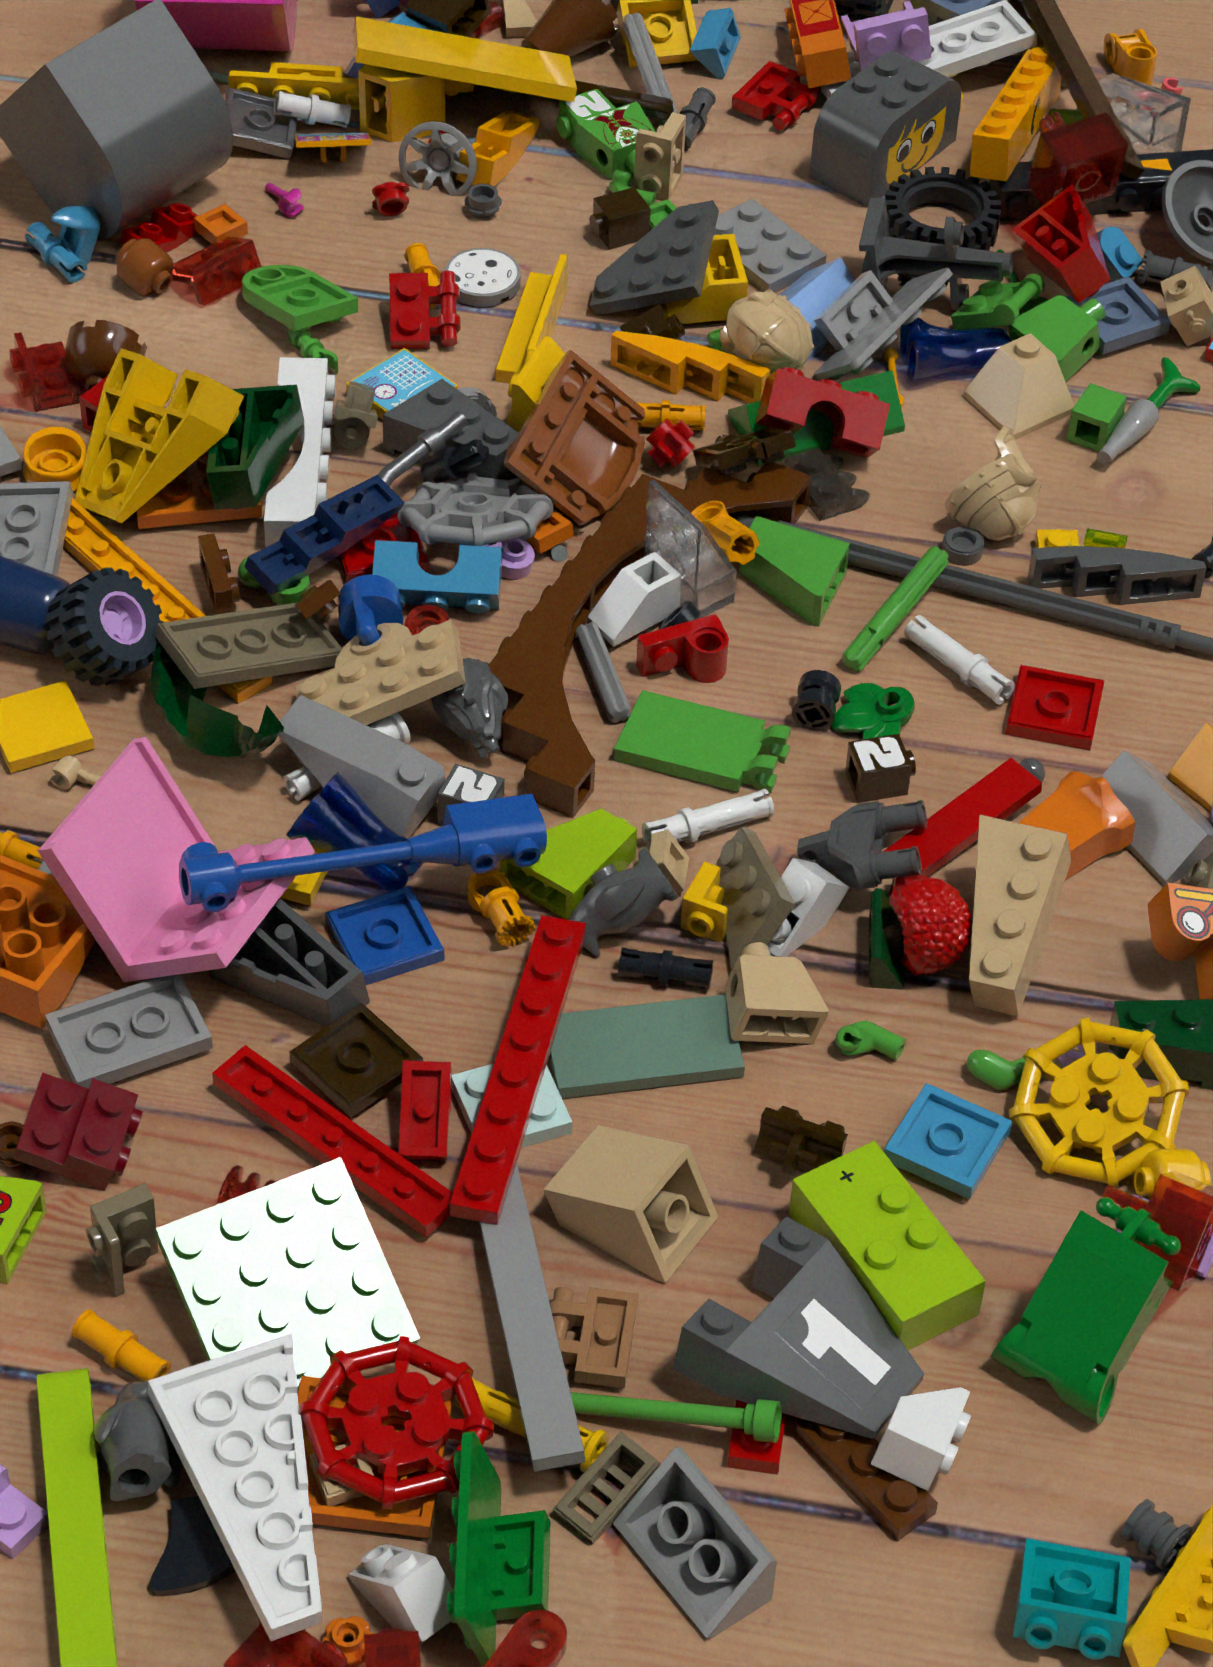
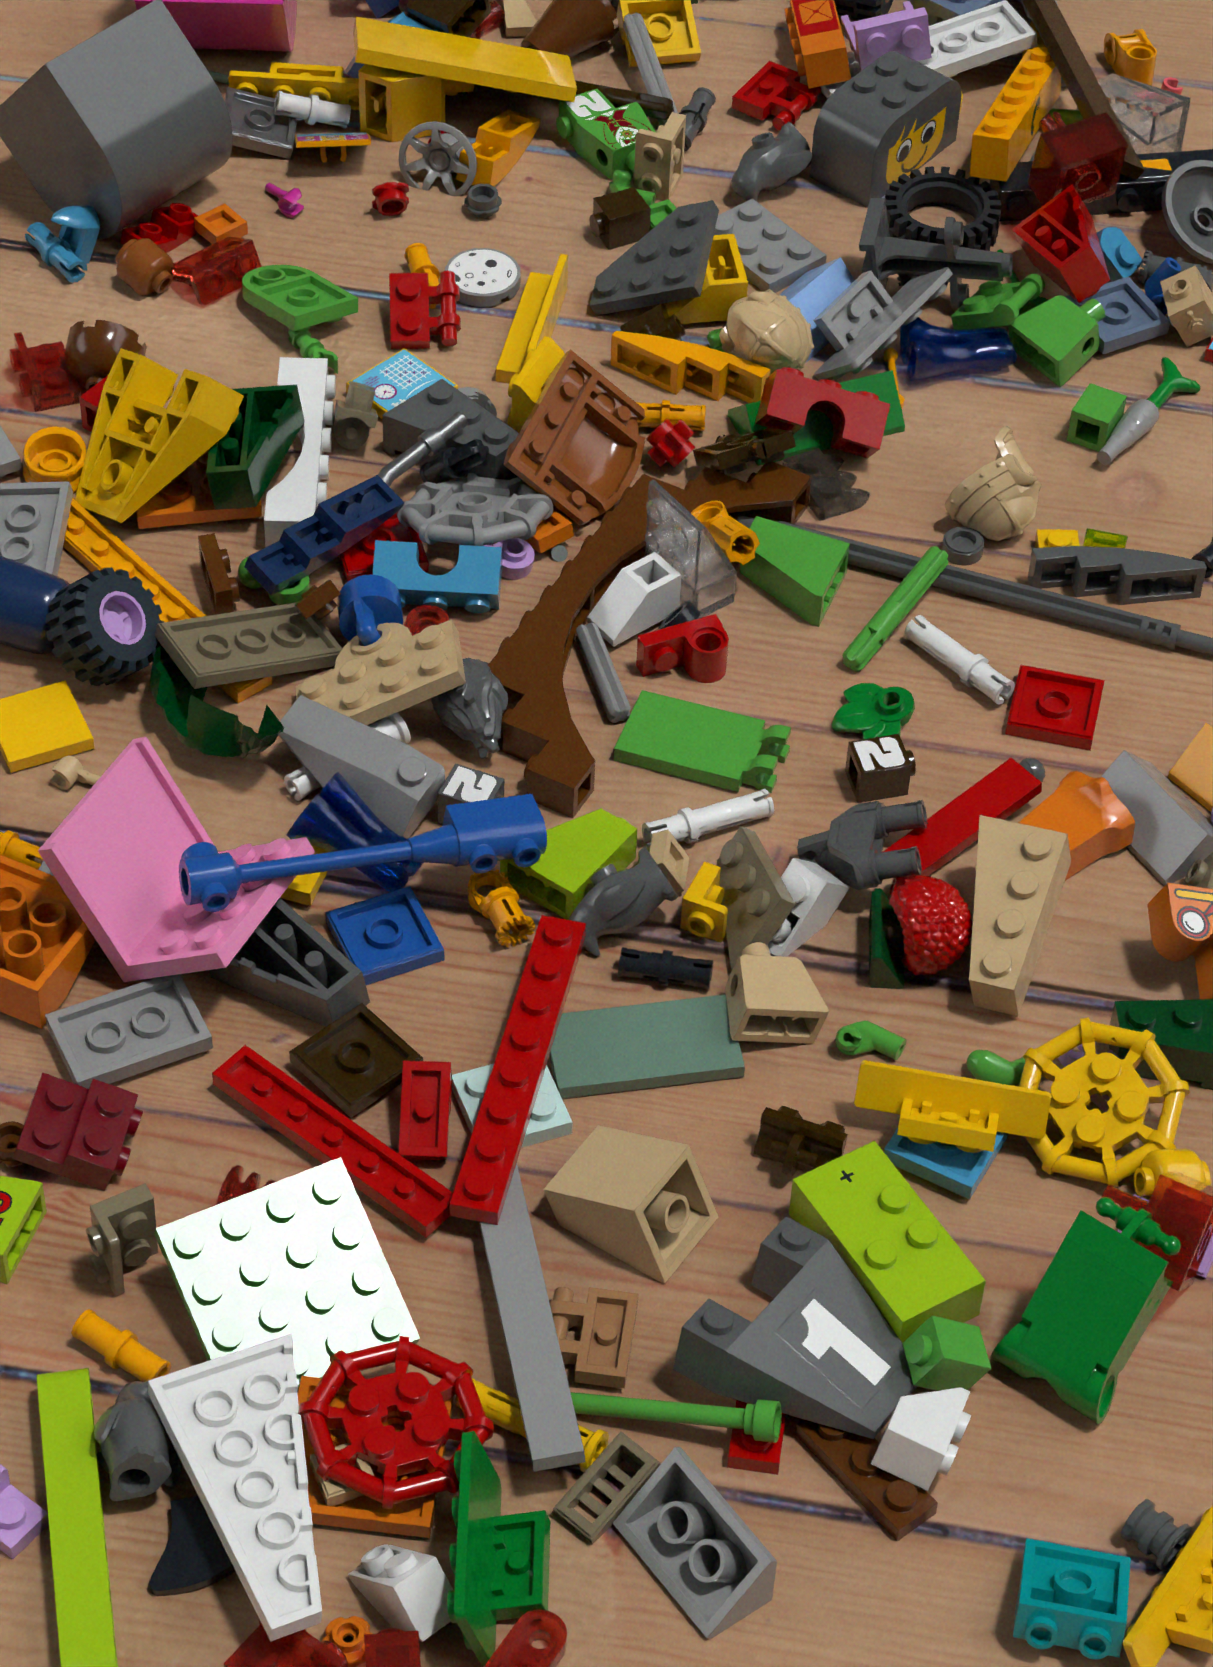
dark azure slope [690,8,741,79] -> none
black wheel [792,670,841,731] -> none
tan slope [964,333,1074,440] -> none
none -> dark grey animal [731,122,812,201]
none -> yellow bracket [854,1060,1051,1153]
none -> bright green brick [902,1315,991,1391]
none -> blue arm [1145,257,1181,315]

